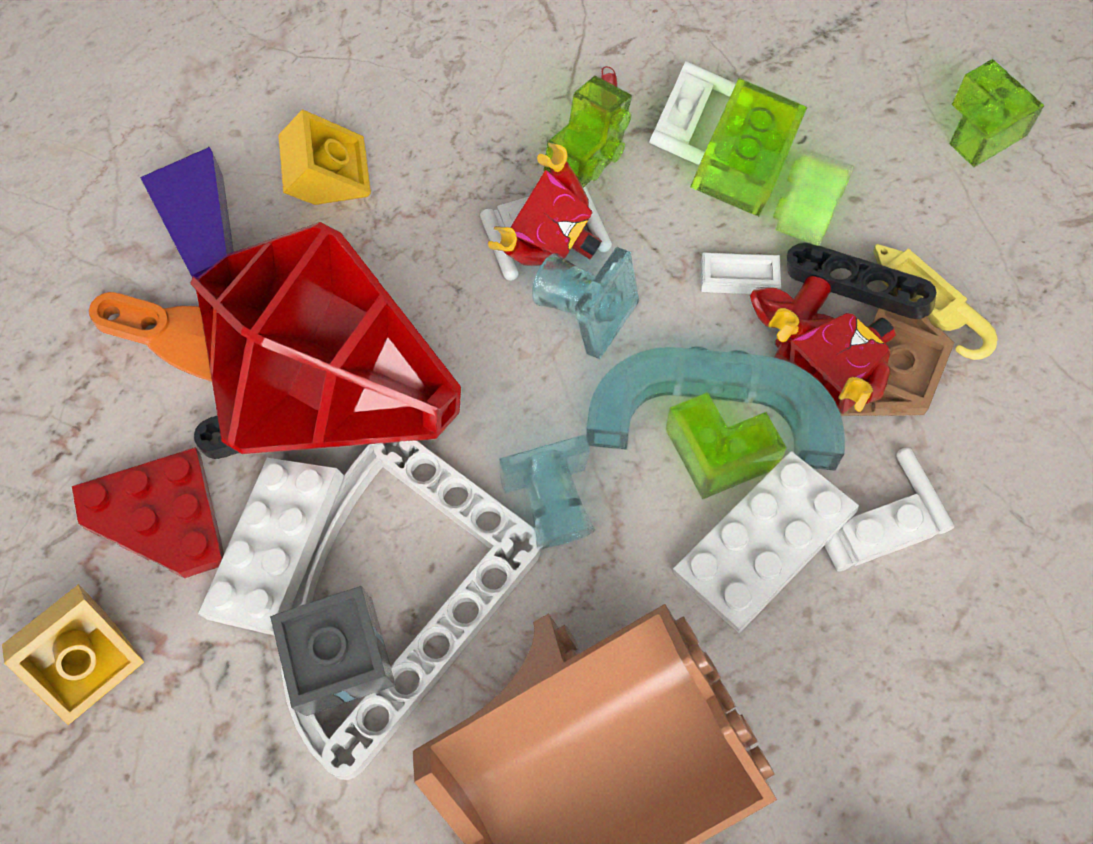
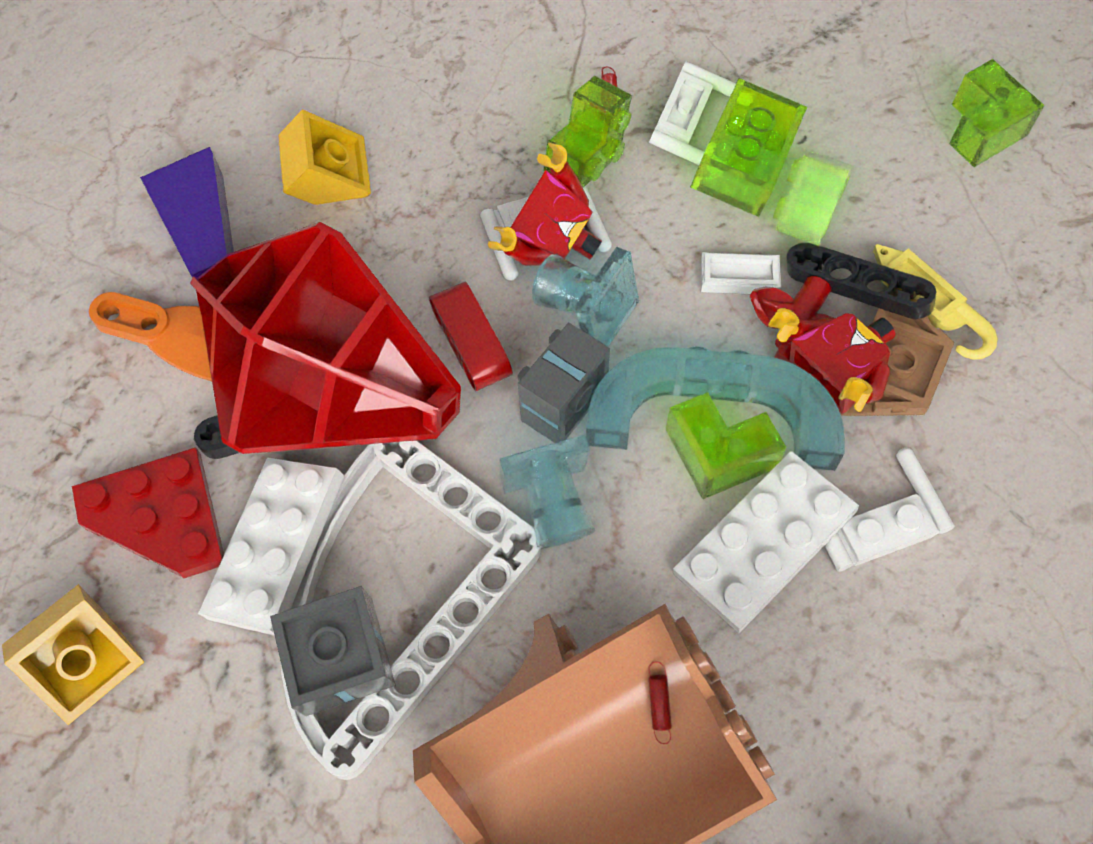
none -> red beam [429,281,513,391]
none -> dark grey container [517,322,610,447]
none -> red piece [648,661,672,744]

